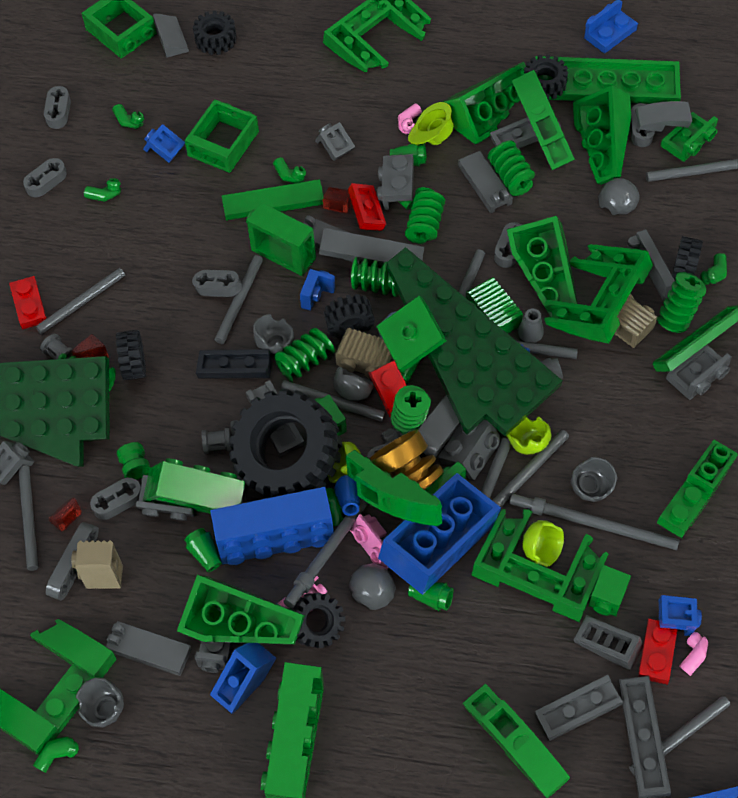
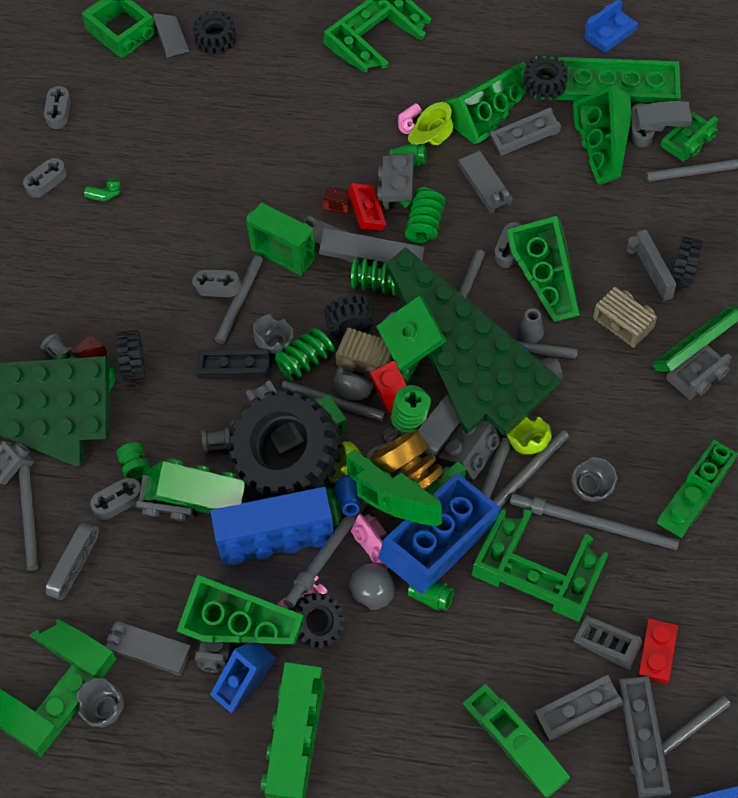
red plate [9,276,46,330] -> none
green arm [33,737,79,773] -> none
dark grey bar [35,267,126,335] -> none
clear red slope [48,498,82,532] -> none
dark tan brick [71,540,123,589] -> none
green arm [112,104,144,129] -> none
blue bracket [143,124,185,163] -> none
green cone [184,528,222,573] -> none
green window [185,99,259,173] -> none
green tile [222,179,325,221] -> none
green arm [273,157,306,183] -> none
blue bracket [300,269,335,311] -> none
dark grey bracket [315,122,355,161] -> none
green brick [466,277,523,334] -> none
green piece [487,140,535,196] -> none
green slope [512,70,575,170] -> none
lime hair [522,520,564,567] -> none
green wedge [544,244,653,344] -> none
green brick [588,565,631,617] -> none
dark grey hair [598,178,640,215] -> none
green piece [657,272,706,333] -> none
blue bracket [659,595,702,636] -> none
bright pink arm [679,632,708,676] -> none
green arm [700,253,727,285] -> none

